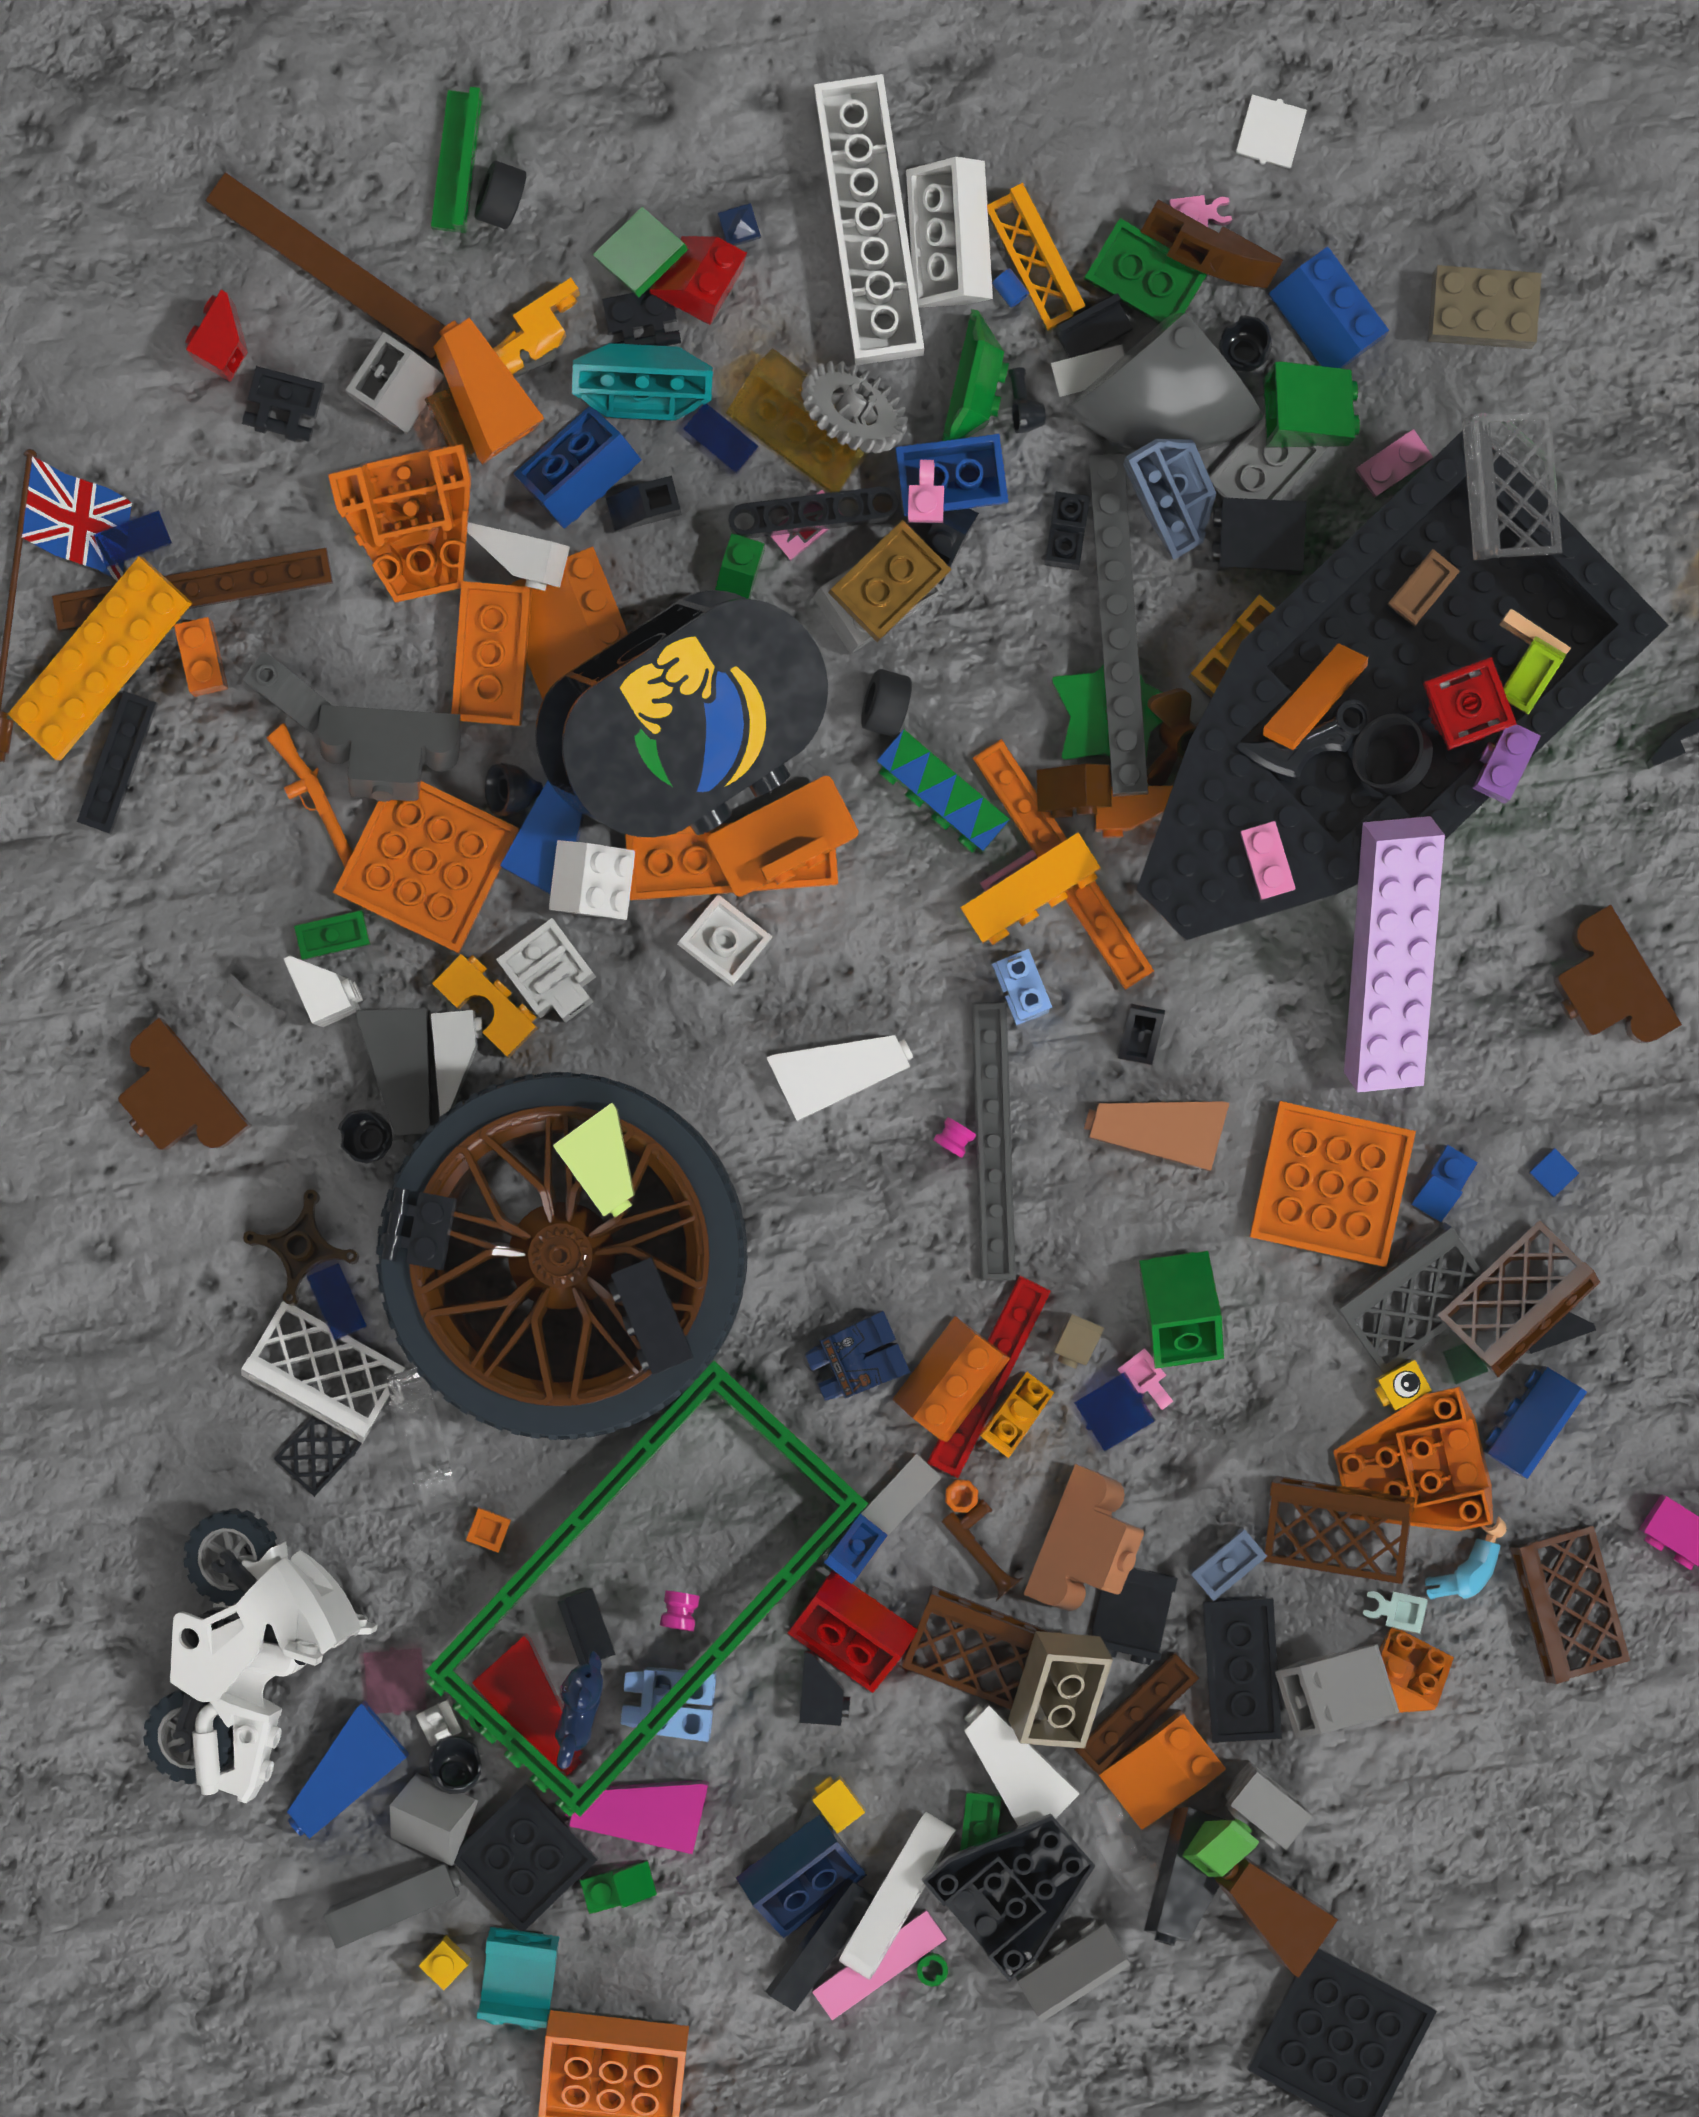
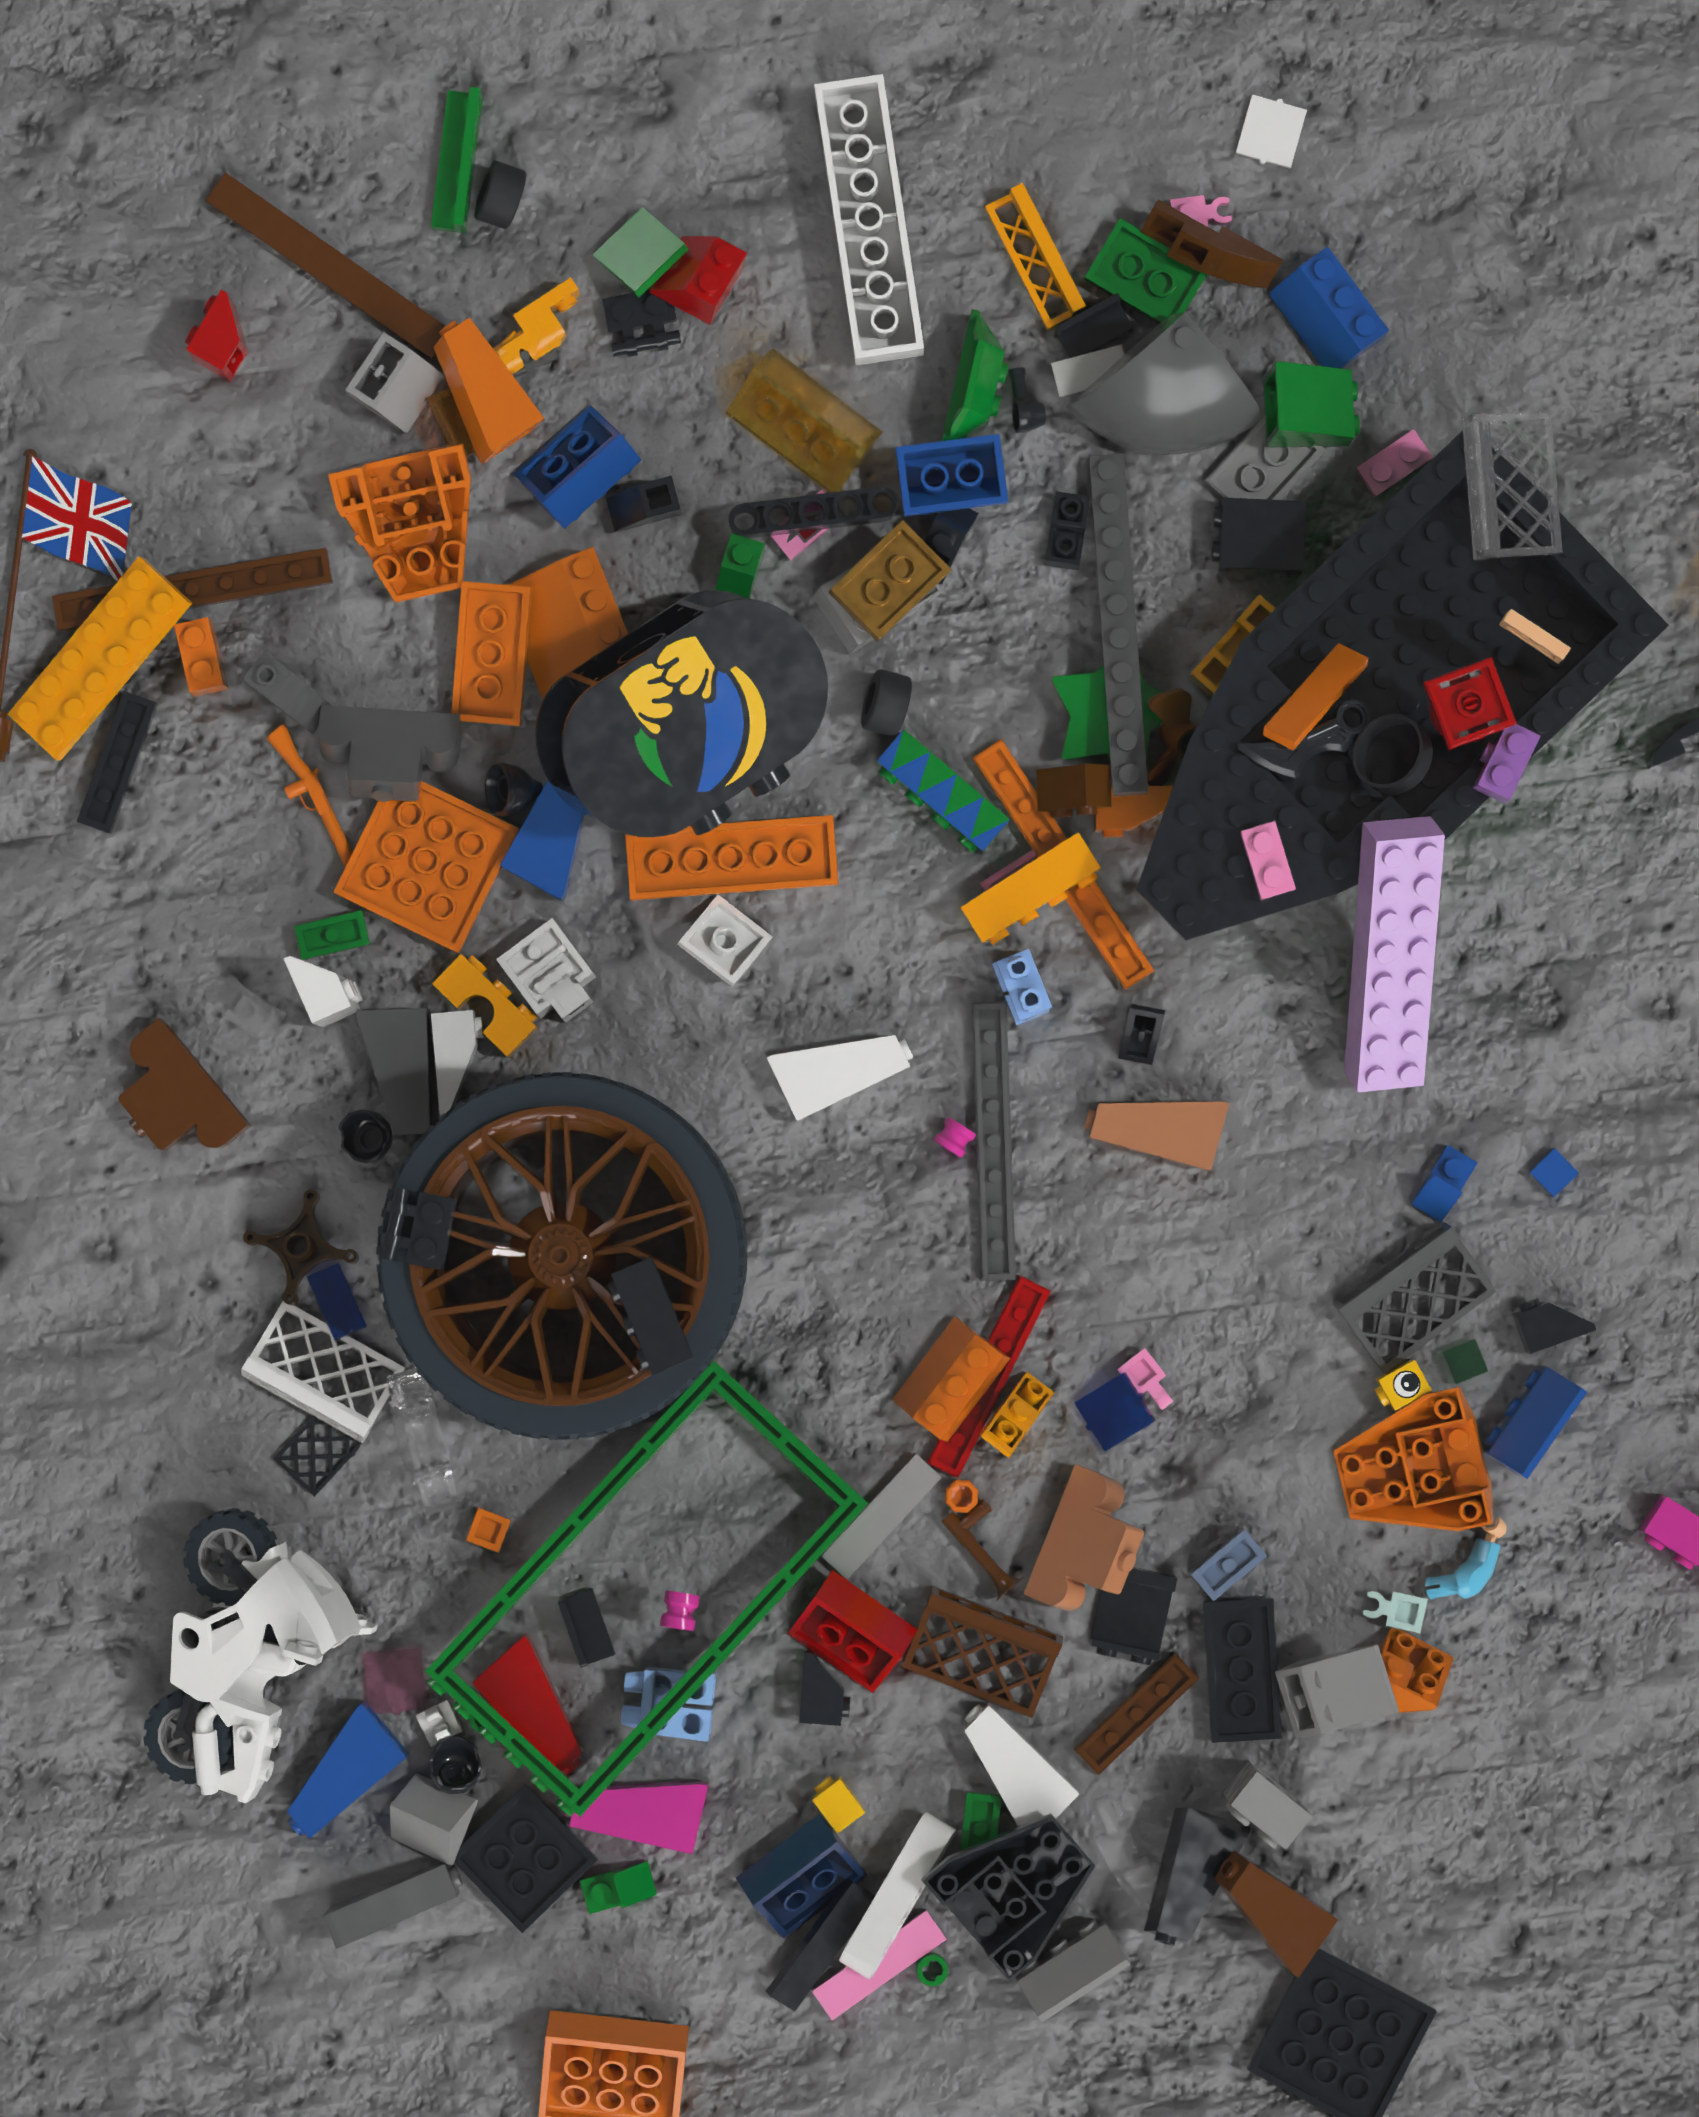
clear blue tile [93,510,172,569] -> none
black plate [242,366,325,442] -> none
yellow brick [419,1935,471,1990] -> none
white slope [467,522,570,591] -> none
teal panel [477,1927,560,2030] -> none
white brick [549,840,635,920] -> none
yellowish green slope [553,1103,635,1218] -> none
dark blue animal [555,1651,603,1769] -> none
teal wedge [572,343,713,421] -> none
clear blue tile [683,403,759,474] -> none
orange bracket [707,776,859,897] -> none
dark blue tile [718,203,761,246] -> none
light grey gear [801,361,908,453] -> none
dark blue hips [805,1311,911,1401] -> none
blue slope [824,1513,888,1584] -> none
white slope [906,157,993,307] -> none
bright pink plate [908,460,944,523] -> none
blue hinge [992,268,1030,308] -> none
dark tan brick [1008,1631,1113,1748] -> none
dark tan slope [1053,1313,1104,1369] -> none
orange slope [1099,1710,1226,1830] -> none
sand blue wedge [1123,439,1216,560] -> none
green slope [1139,1251,1224,1369] -> none
bright green slope [1182,1819,1259,1877] -> none
black hair [1219,315,1272,372] -> none
orange plate [1249,1101,1416,1267] -> none
reddish brown fence [1264,1476,1415,1584] -> none
medium nougat tile [1387,549,1460,626] -> none
dark tan brick [1428,265,1542,349] -> none
reddish brown fence [1438,1220,1601,1377] -> none
lime tile [1503,636,1566,715] -> none
reddish brown fence [1509,1525,1630,1684] -> none
reddish brown brick [1554,905,1682,1043] -> none

